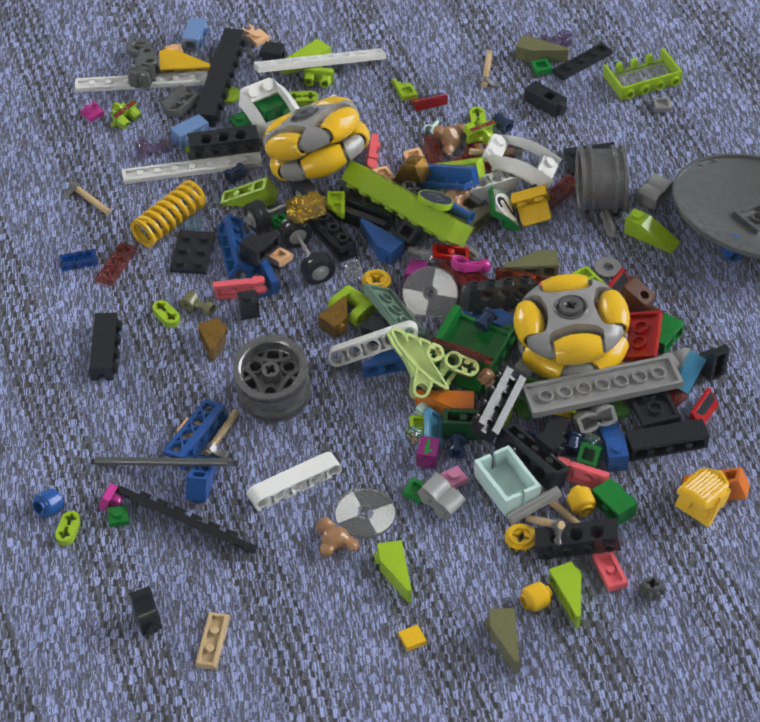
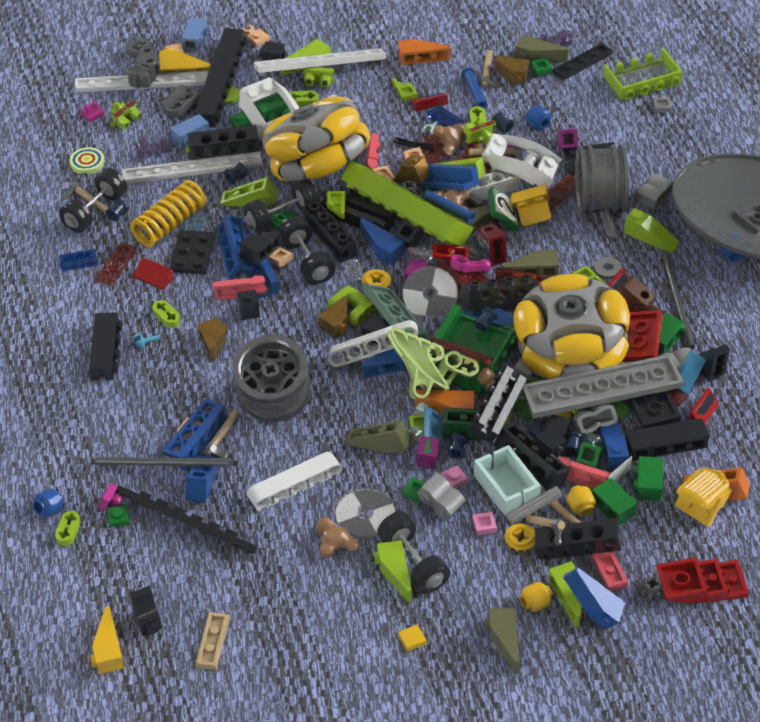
olive leg [179,291,216,317] -> none
clear yellow brick [286,191,327,223] -> none
tile [417,190,453,211] -> none
black brick [524,80,567,118] -> none
none -> black axle [59,168,128,233]
none -> yellowish green tile [70,147,105,175]
none -> yellow slope [90,606,124,674]
none -> dark blue bush [105,199,129,222]
none -> red slope [133,257,174,290]
none -> medium azure hand [133,334,160,348]
none -> olive slope [344,420,411,454]
none -> black axle [377,511,450,594]
none -> black piece [393,137,435,151]
none -> orange slope [398,39,451,65]
none -> clear blue tile [427,105,464,127]
none -> blue pin [461,67,487,108]
none -> bright pink plate [472,512,497,536]
none -> dark red torso [476,224,507,267]
none -> pearl gold slope [495,55,529,84]
none -> white bush [523,150,540,166]
none -> blue head [525,105,551,130]
none -> magenta brick [556,128,578,148]
none -> blue slope [563,567,625,629]
none -> white sticker [608,456,632,482]
none -> green brick [633,456,663,501]
none -> red slope [656,557,749,603]
none -> dark grey piece [661,251,695,348]

